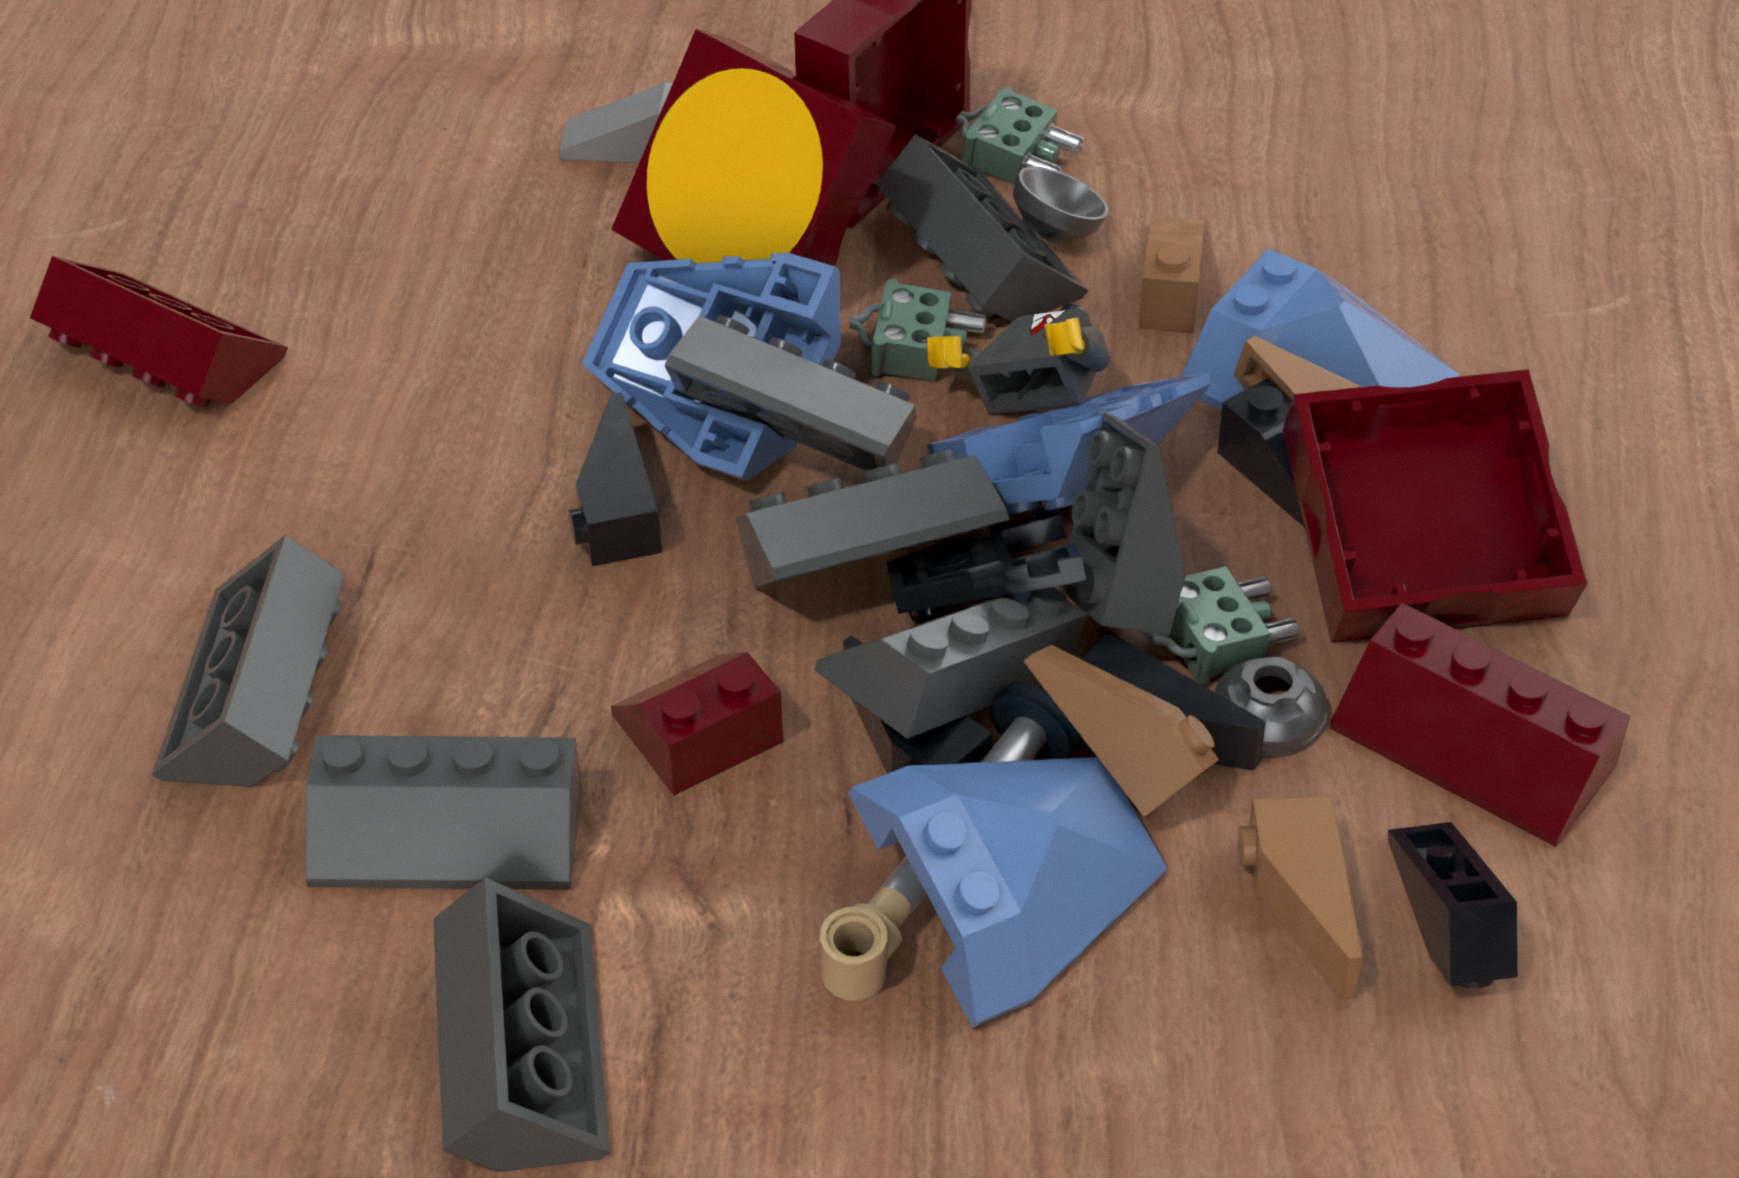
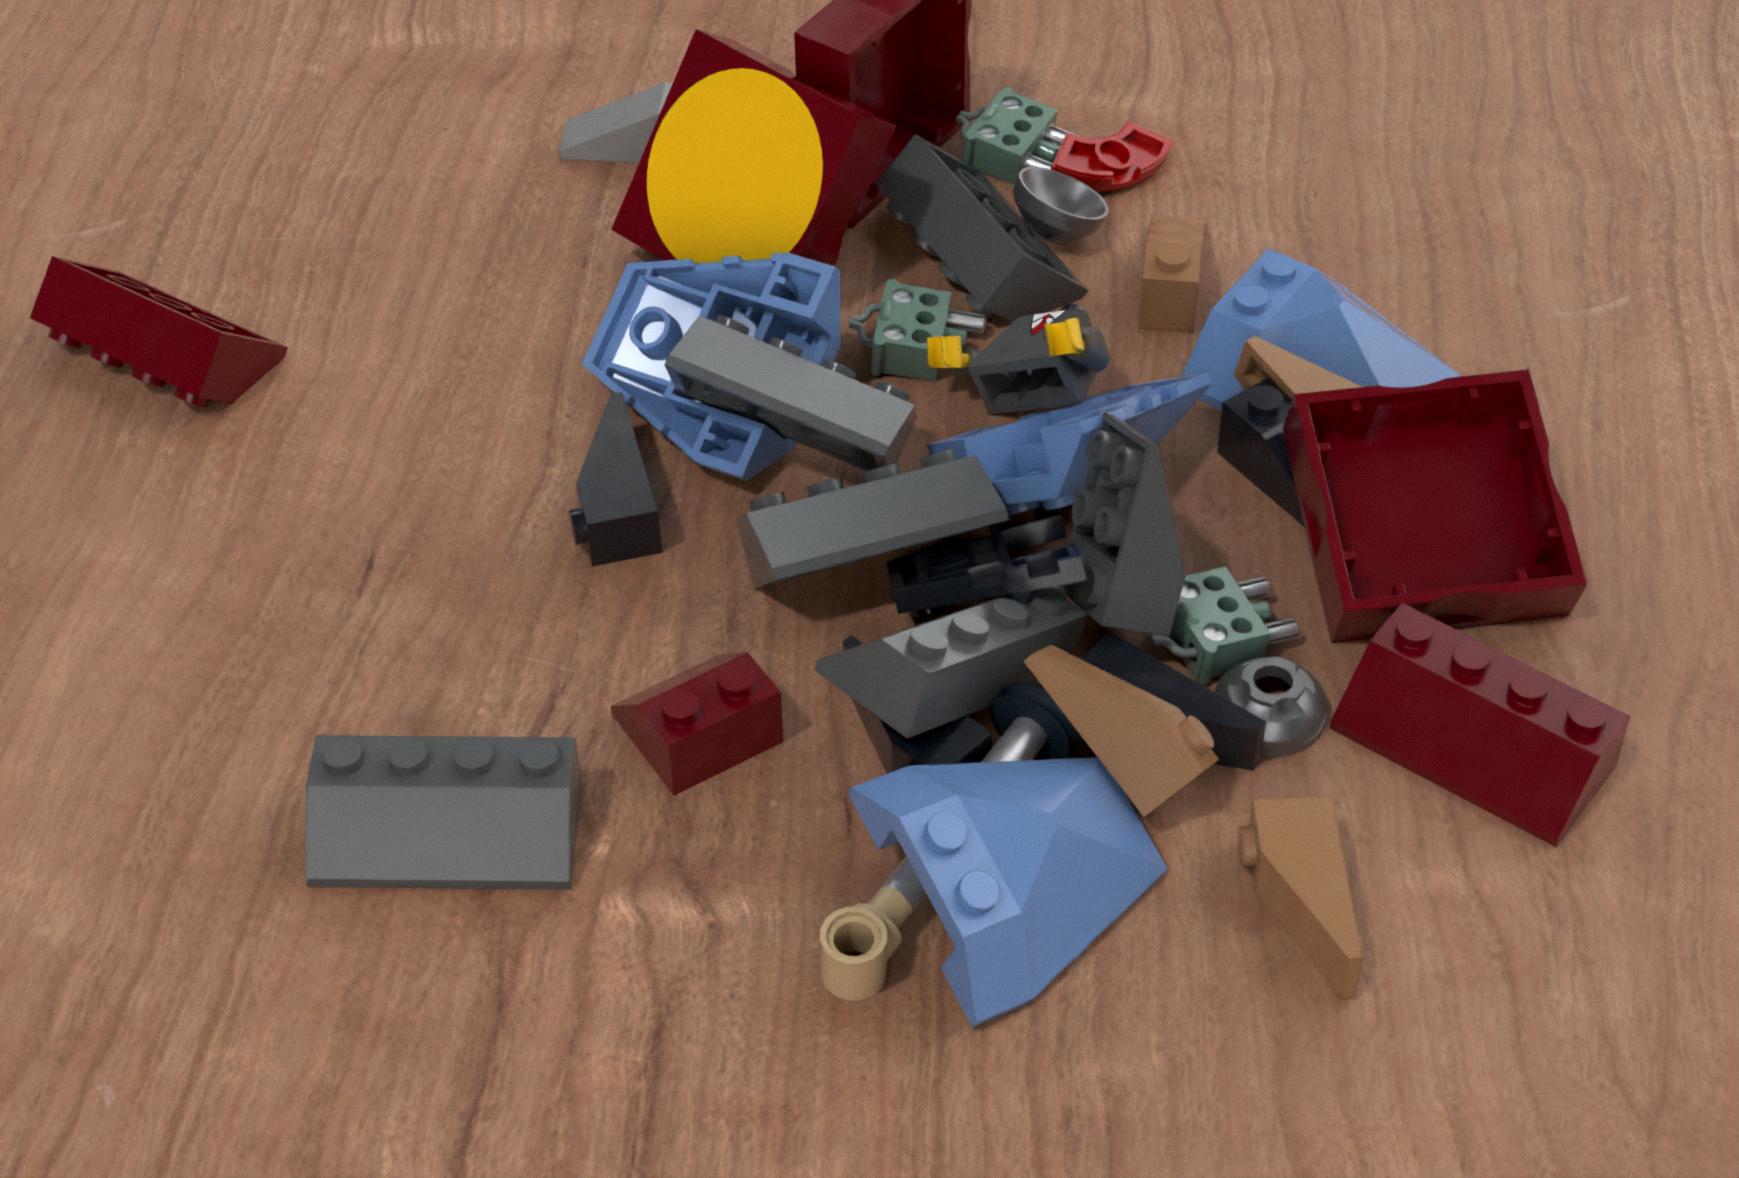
dark grey slope [152,535,344,787] -> none
dark grey slope [433,877,610,1172] -> none
black slope [1388,822,1518,988] -> none
none -> red tile [1050,121,1175,191]

